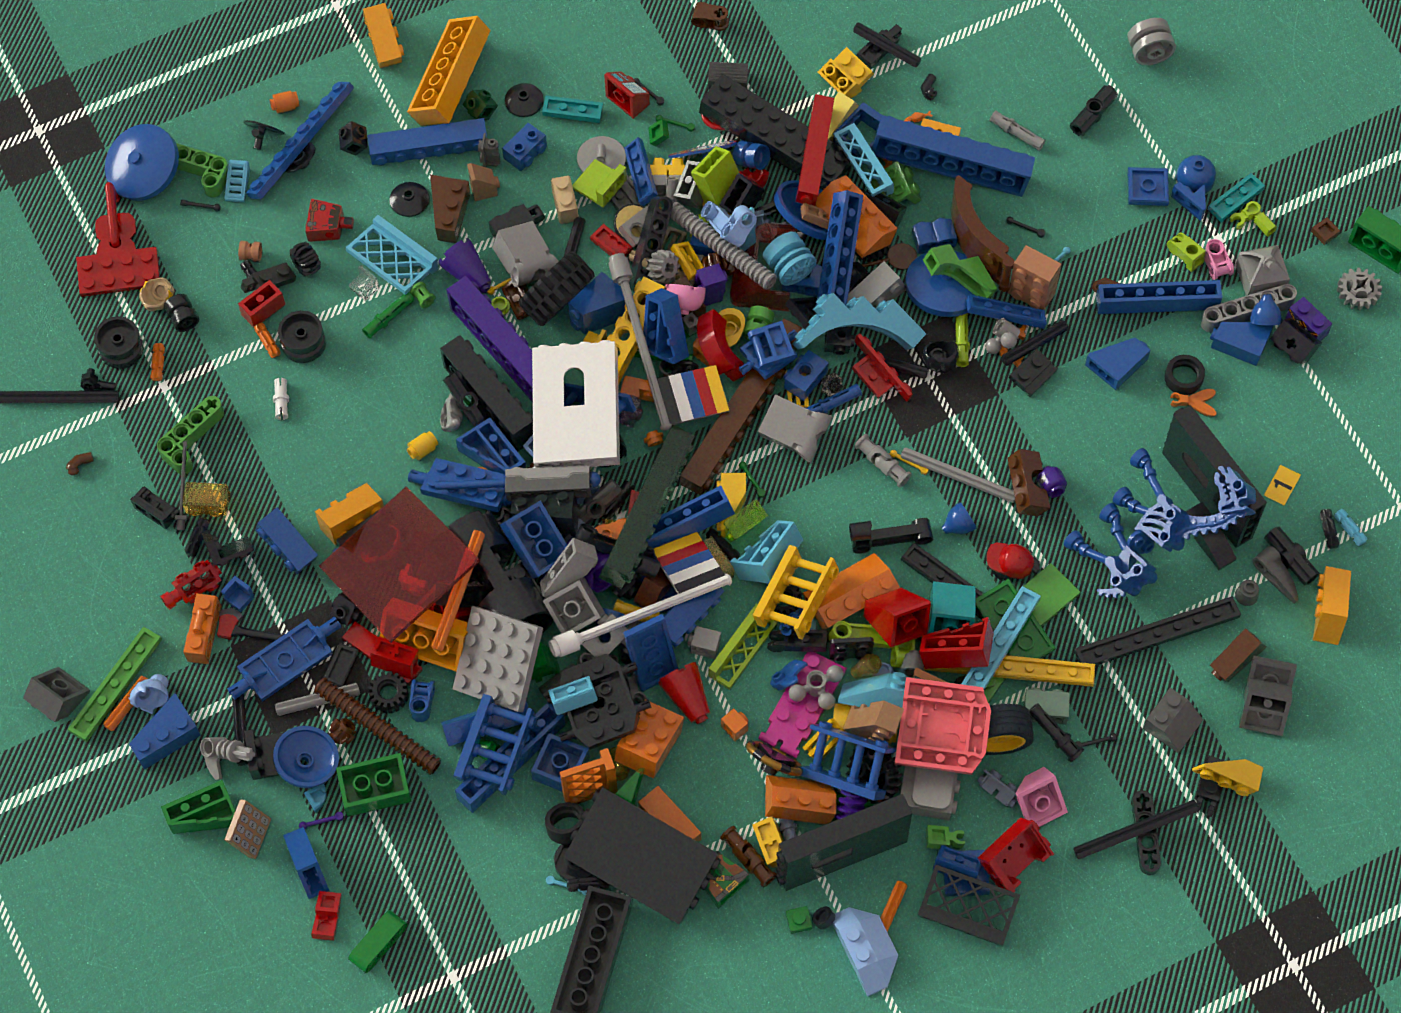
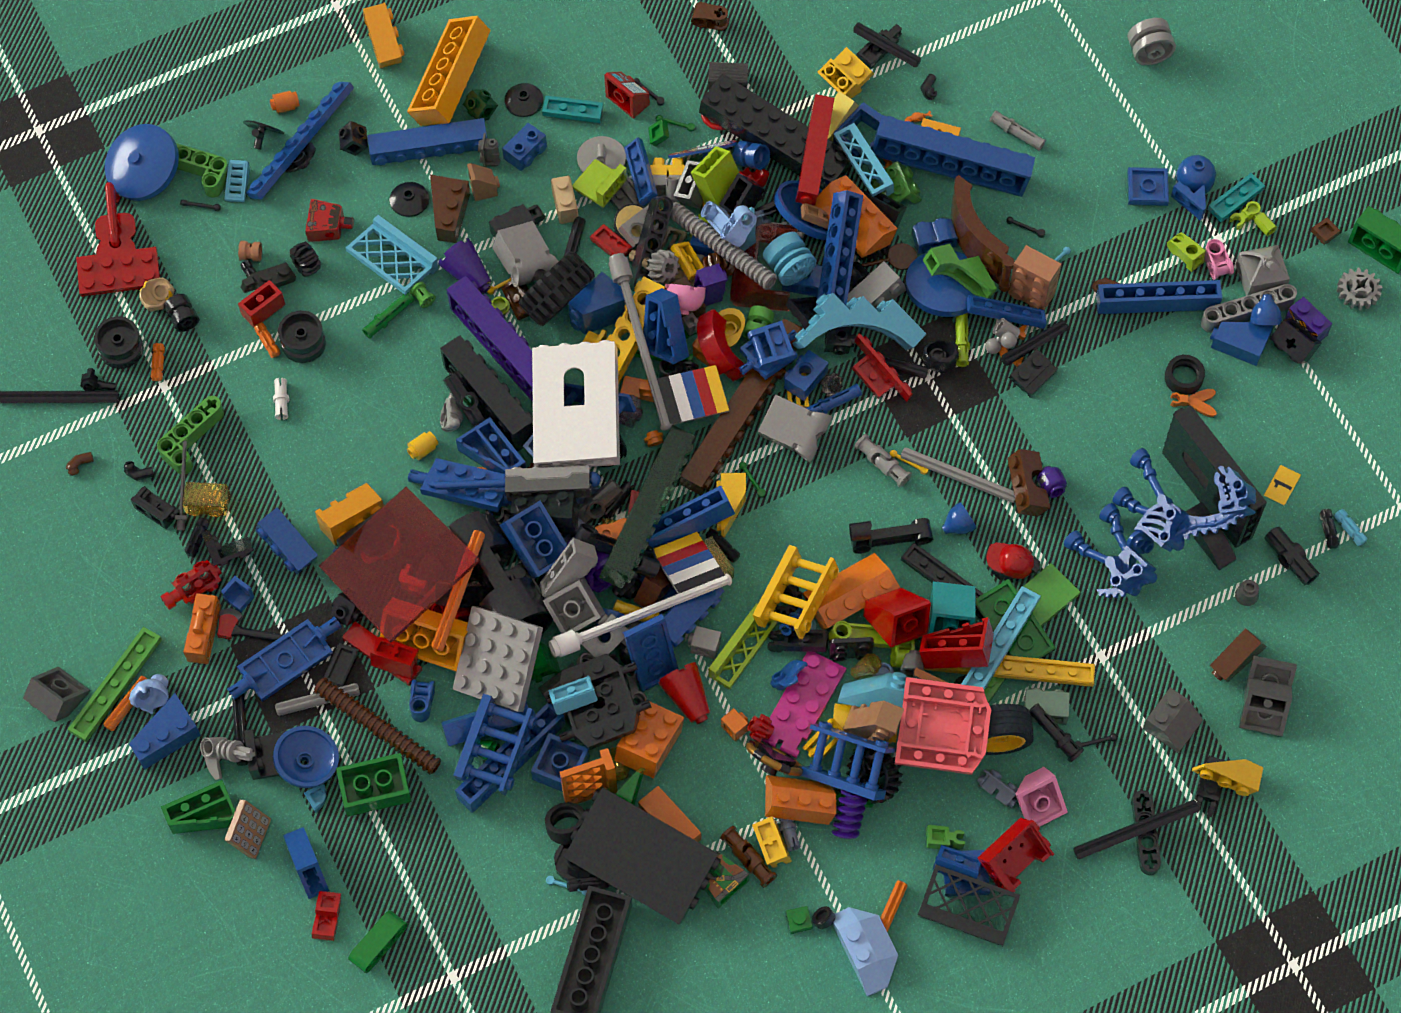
dark purple hinge [299,812,344,829] -> none
reddish brown gear [329,718,356,744] -> none
clear panel [349,265,380,301] -> none
black tyre [368,671,409,713] -> none
clear neon green bracket [723,500,769,543] -> none
medium azure wedge [730,520,803,584] -> none
black panel [775,794,912,891] -> none
light grey piece [789,665,844,710] -> none
light grey brick [901,766,961,821] -> none
black piece [1070,85,1118,136] -> none
black plate [1074,596,1241,666] -> none
blue slope [1085,338,1150,390] -> none
dark grey piece [1252,546,1299,604] -> none
light orange wedge [1313,566,1351,645] -> none
none -> black arm [124,461,154,481]
none -> red gear [747,714,774,743]

